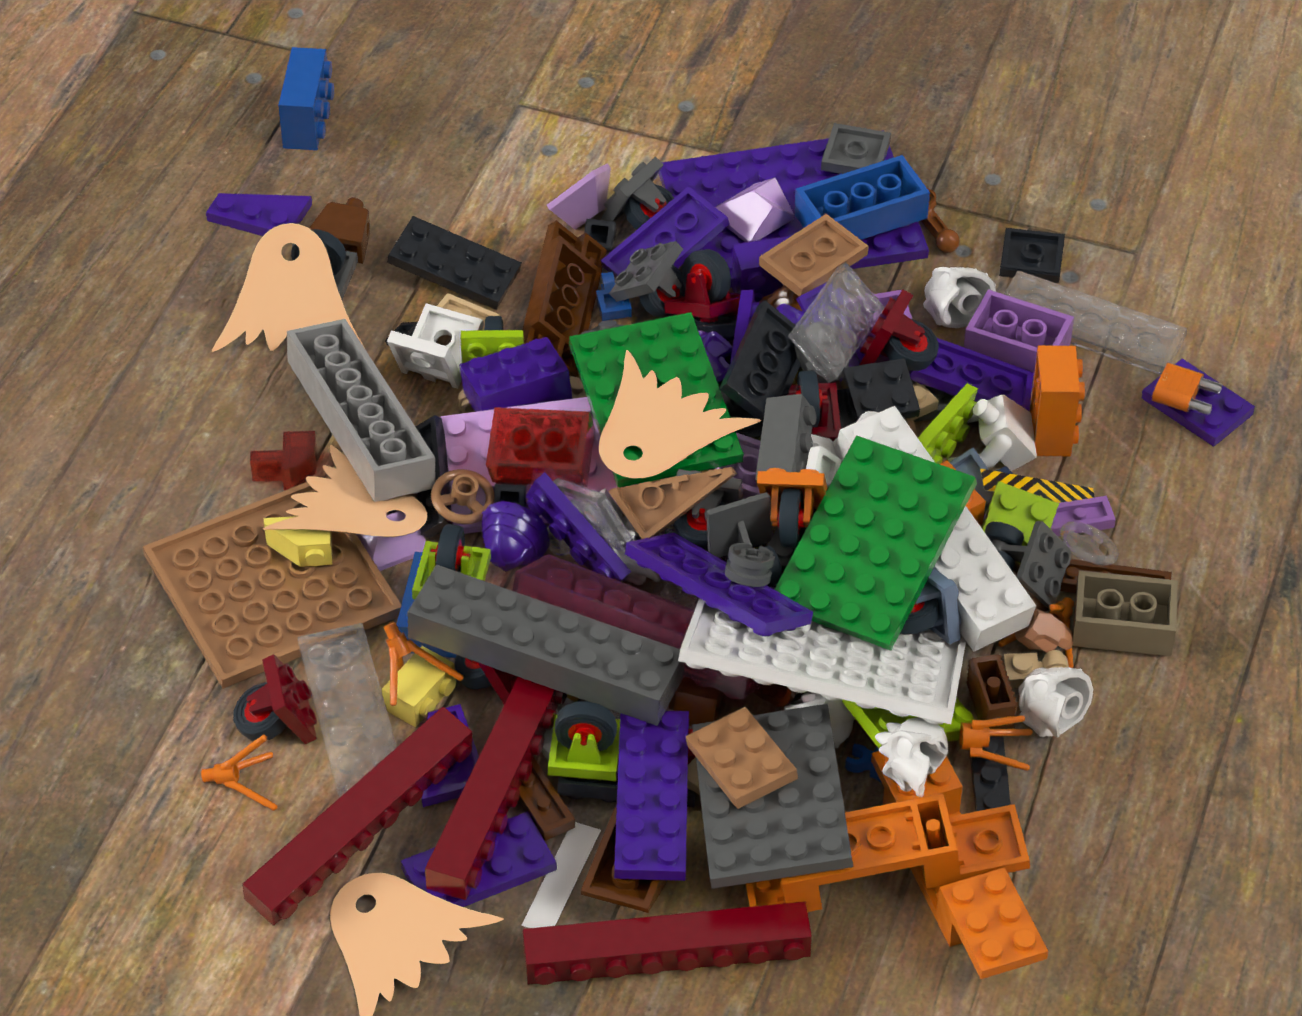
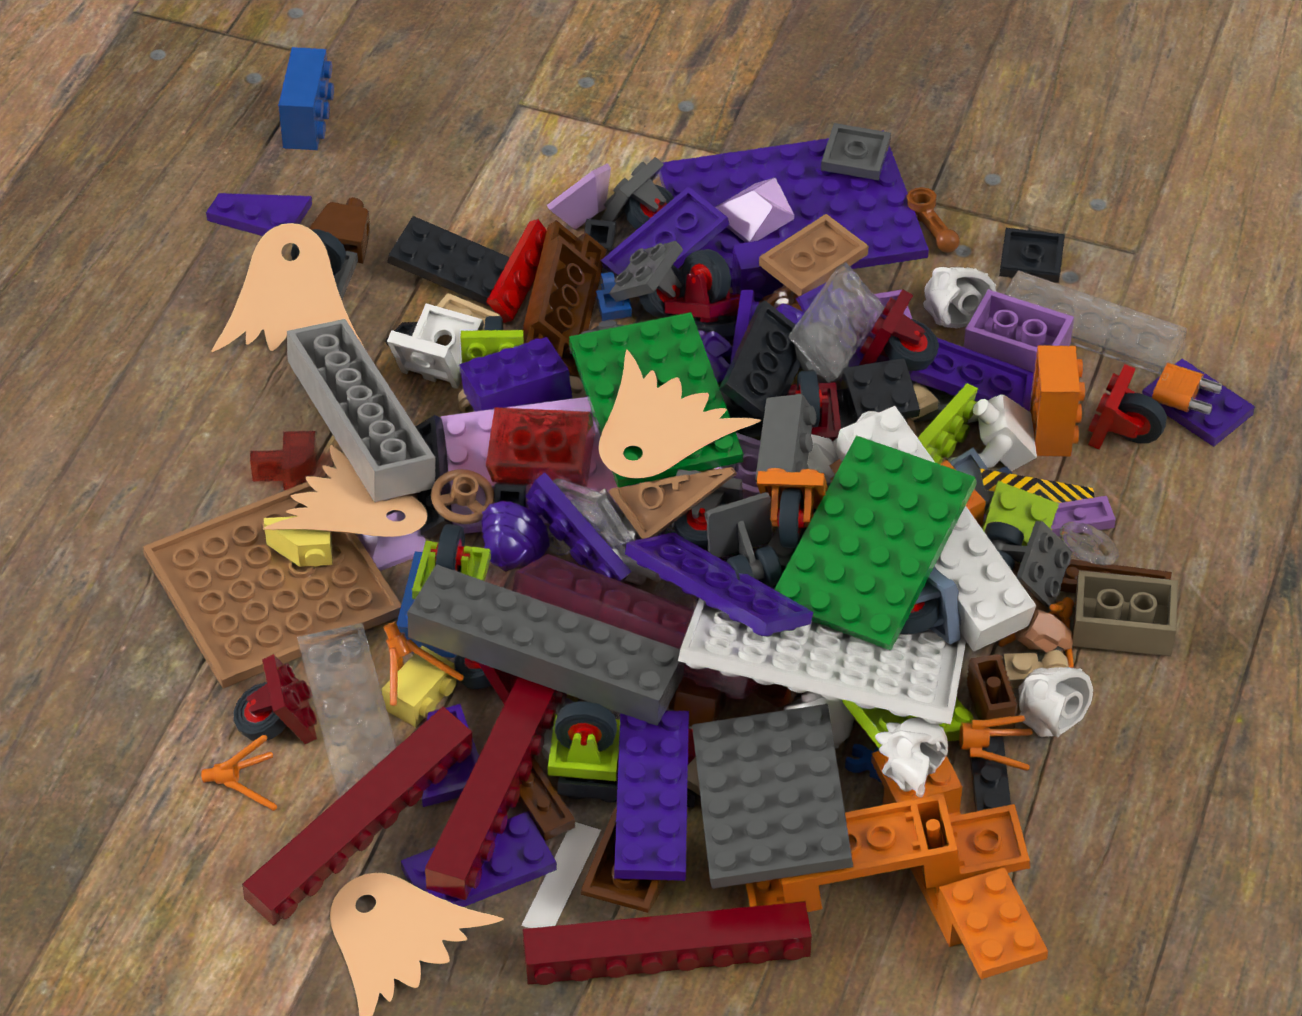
medium nougat plate [685,707,798,809] -> none
dark grey wheel [725,543,775,587] -> none
blue brick [795,155,930,240] -> none
white plate [806,446,842,487] -> none
none -> red plate [486,219,547,323]
none -> plate [1088,364,1167,450]

